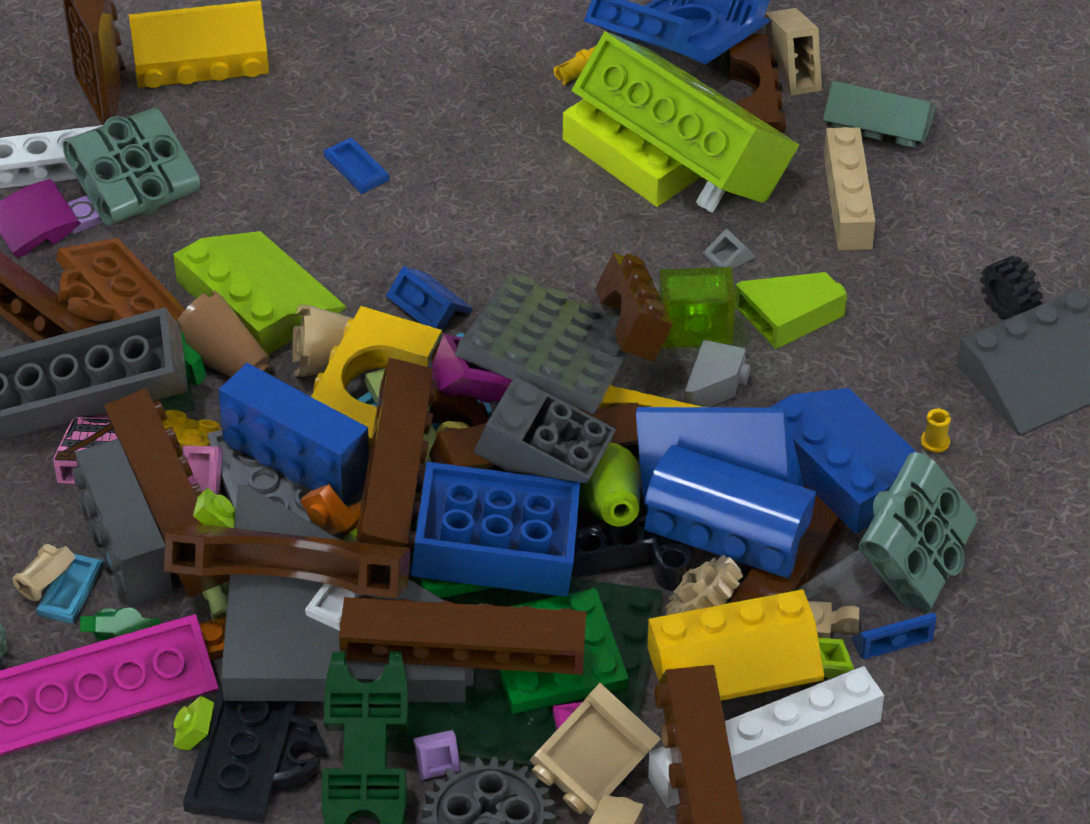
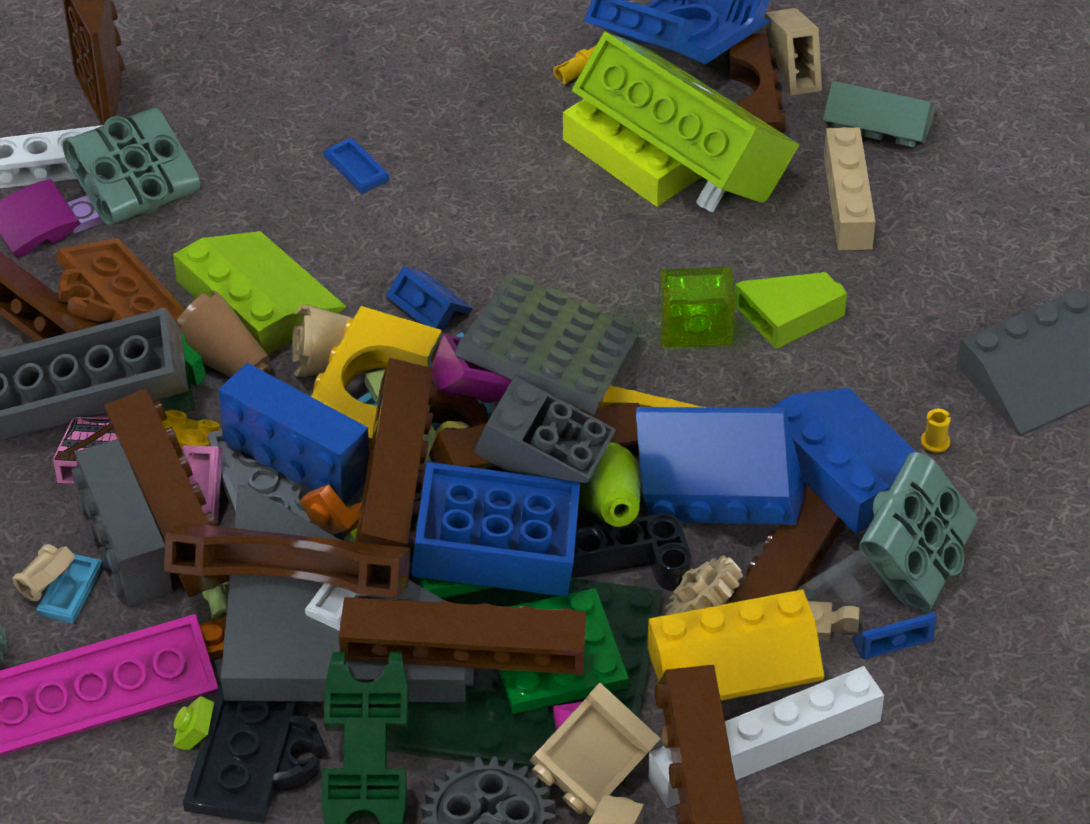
green piece [80,607,161,641] -> none
yellow slope [129,0,269,88] -> none
lime plate [193,487,236,528] -> none
lavender tile [413,730,460,781] -> none
reddish brown arch [595,252,673,362] -> none
blue brick [644,445,817,578] -> none
light grey slope [684,340,750,407] -> none
light grey slope [702,228,756,273] -> none
lime slope [818,638,855,680] -> none
black tyre [980,255,1043,320] -> none

